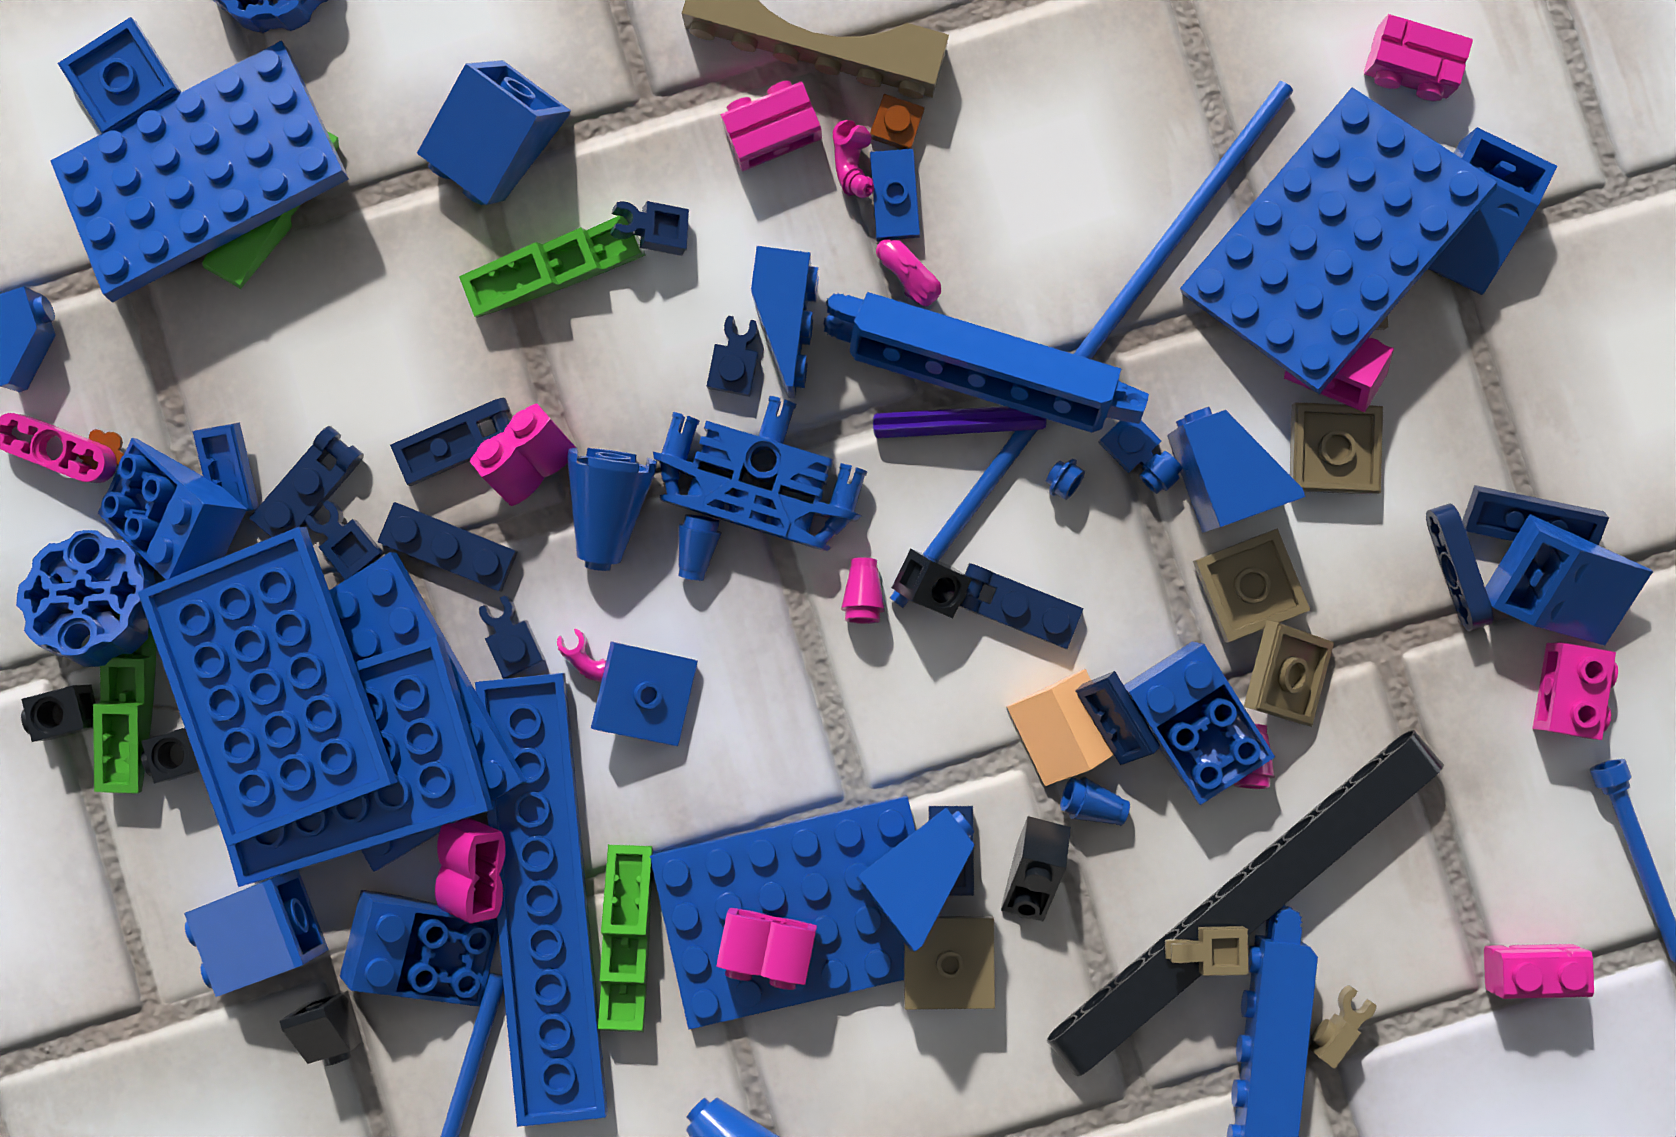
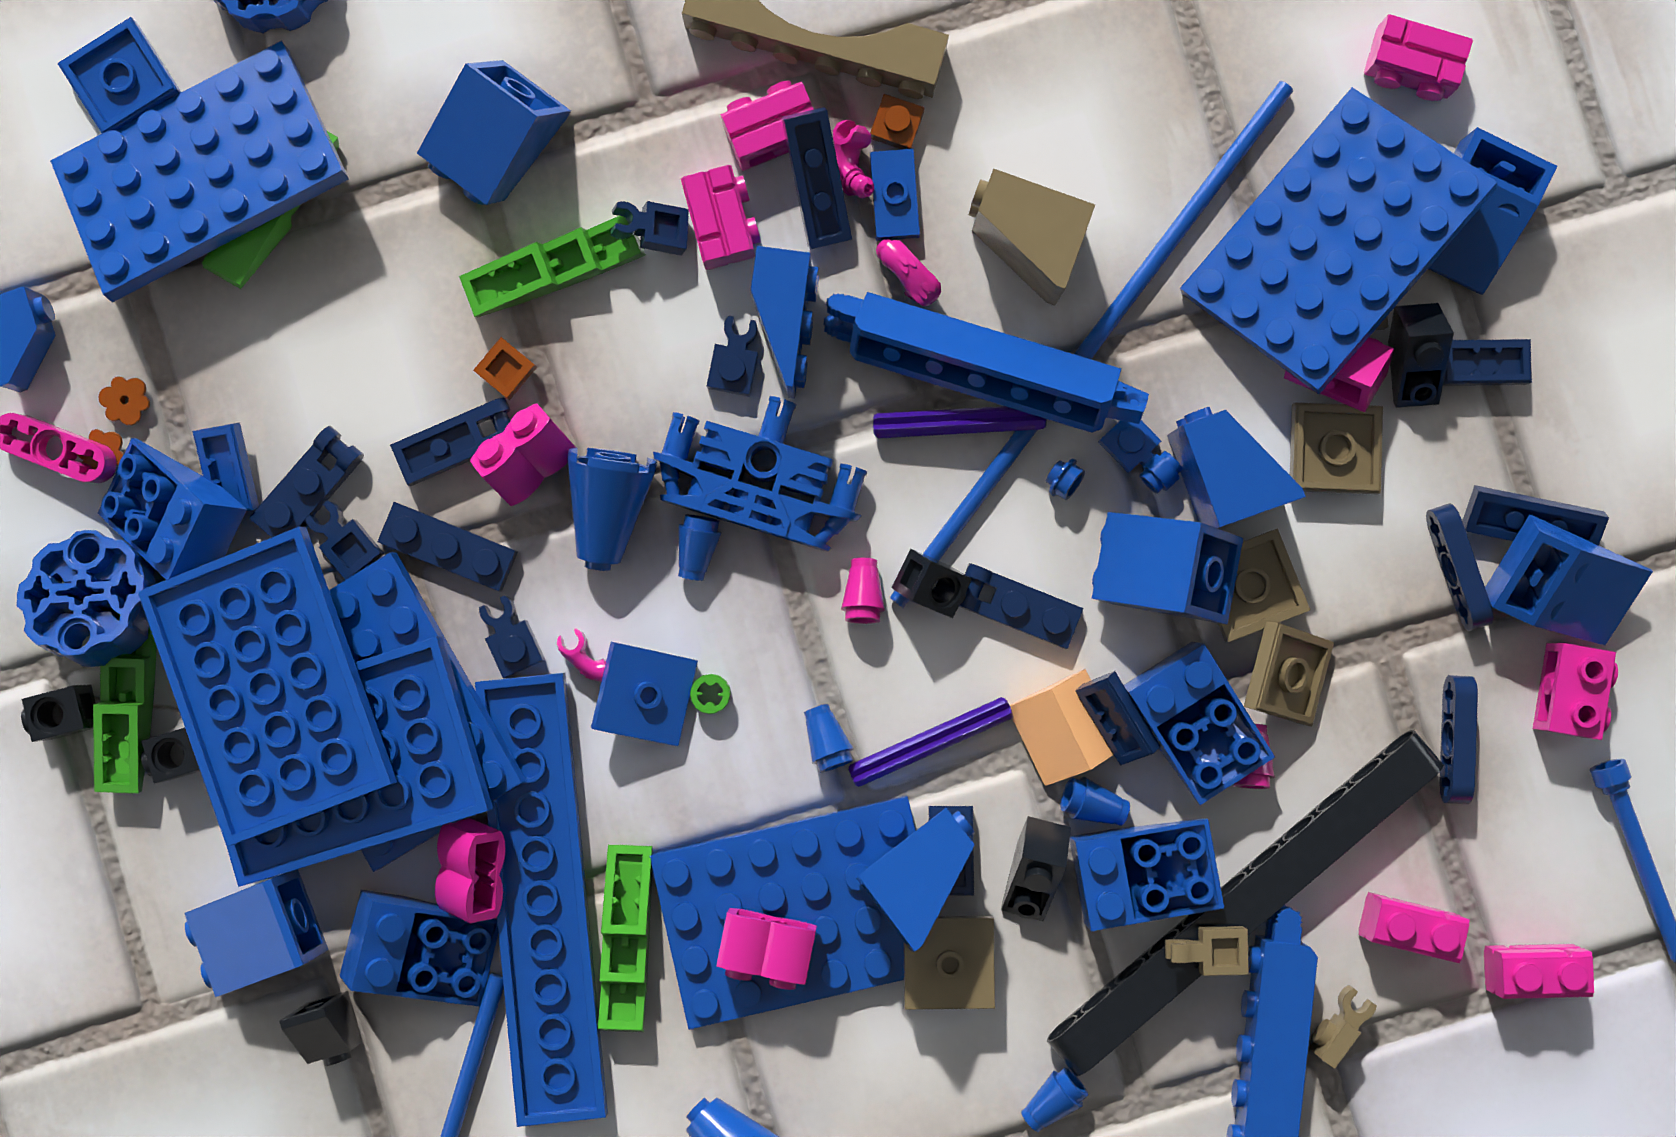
none -> dark orange plant [98,376,150,425]
none -> dark orange plate [473,337,537,400]
none -> dark pink brick [680,165,761,270]
none -> bright green bush [690,674,731,714]
none -> dark blue plate [781,107,852,250]
none -> blue cone [804,704,854,773]
none -> dark purple axle [848,697,1013,787]
none -> dark tan slope [968,168,1096,306]
none -> blue cone [1021,1067,1088,1133]
none -> blue slope [1069,818,1224,931]
none -> blue slope [1091,512,1243,625]
none -> dark pink brick [1358,892,1470,964]
none -> black slope [1388,303,1454,408]
none -> dark blue beam [1439,675,1478,804]
none -> dark blue plate [1443,339,1532,386]

